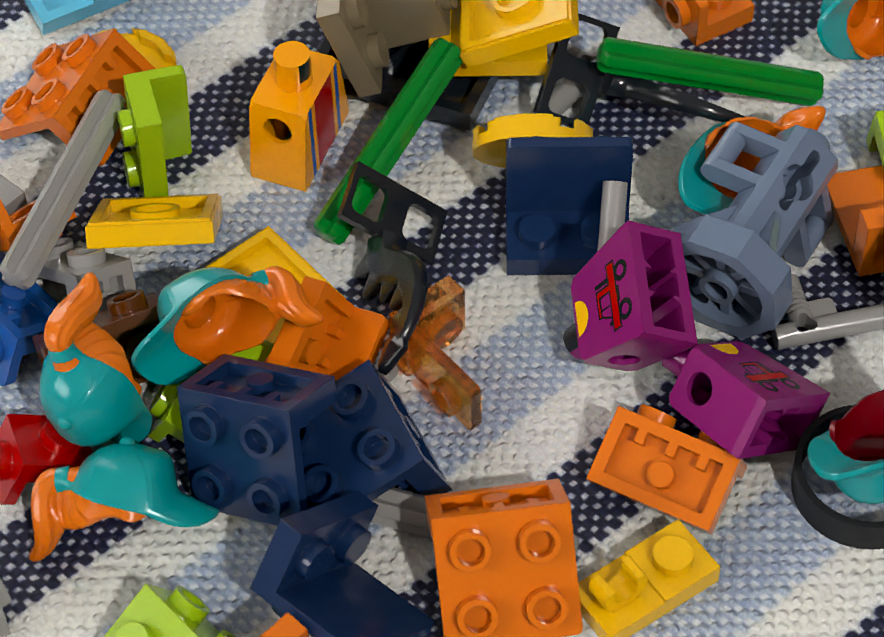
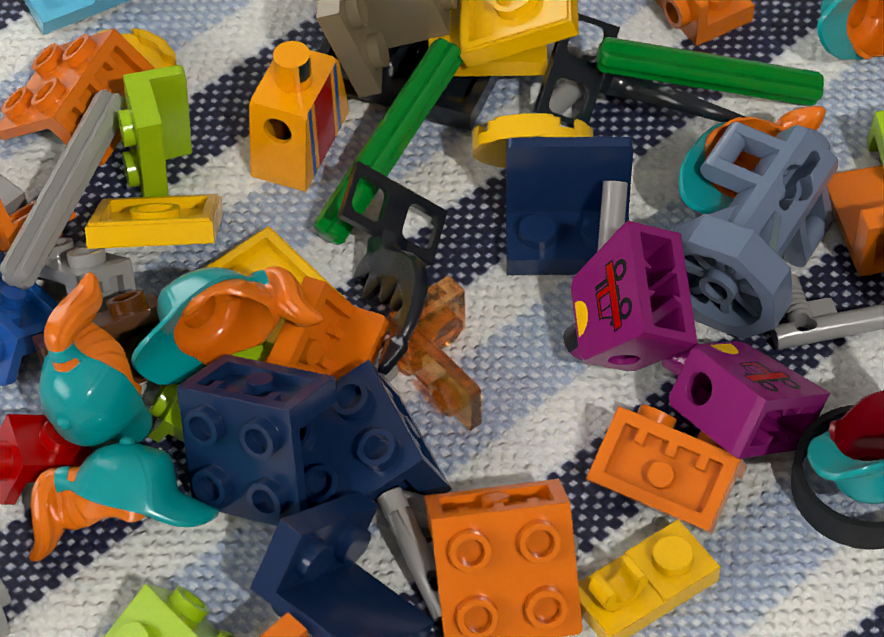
none -> light grey hose [377,487,441,622]

